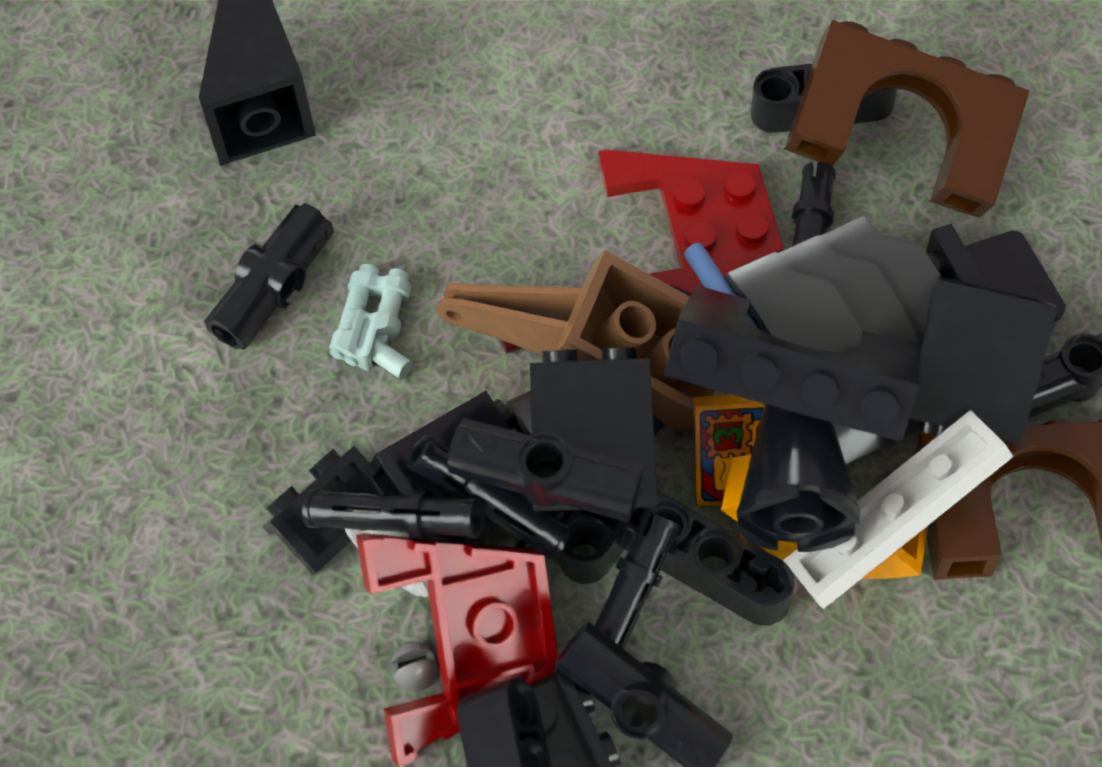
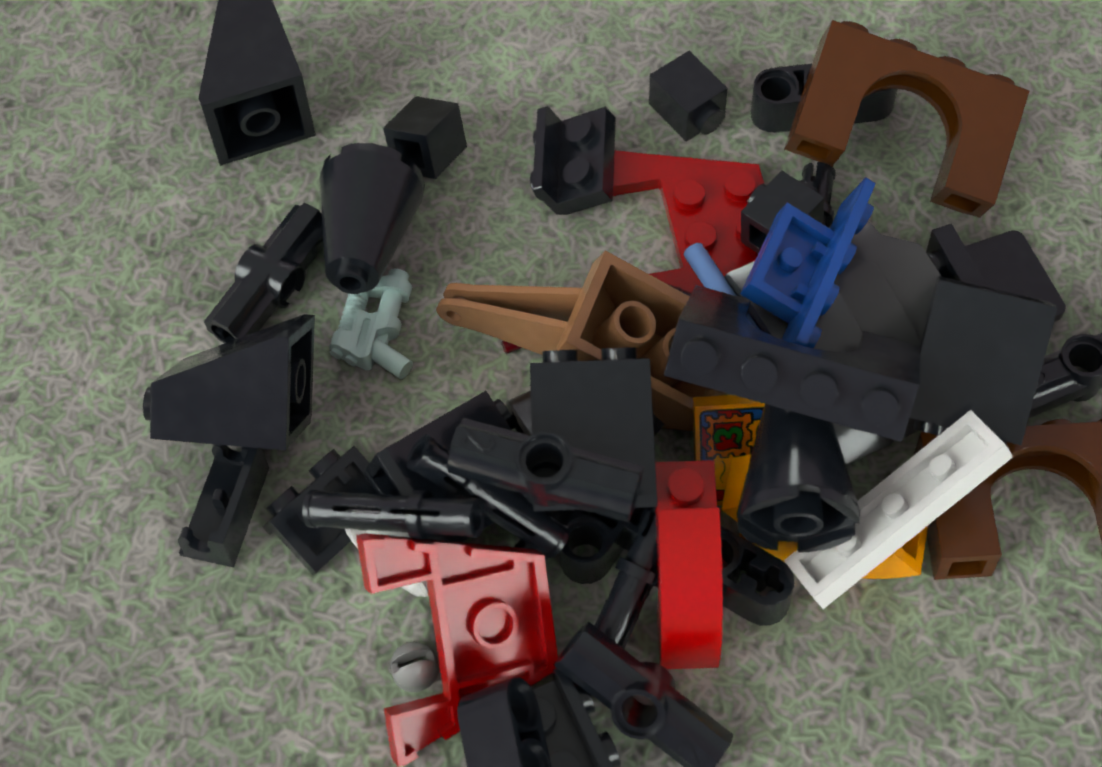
none -> black slope [143,314,315,450]
none -> black hinge [178,444,269,568]
none -> black cone [320,143,425,294]
none -> black brick [383,96,467,179]
none -> black bracket [530,106,616,215]
none -> black brick [649,50,728,142]
none -> red arch [655,460,723,669]
none -> blue bracket [740,177,876,348]
none -> black brick [741,170,825,254]

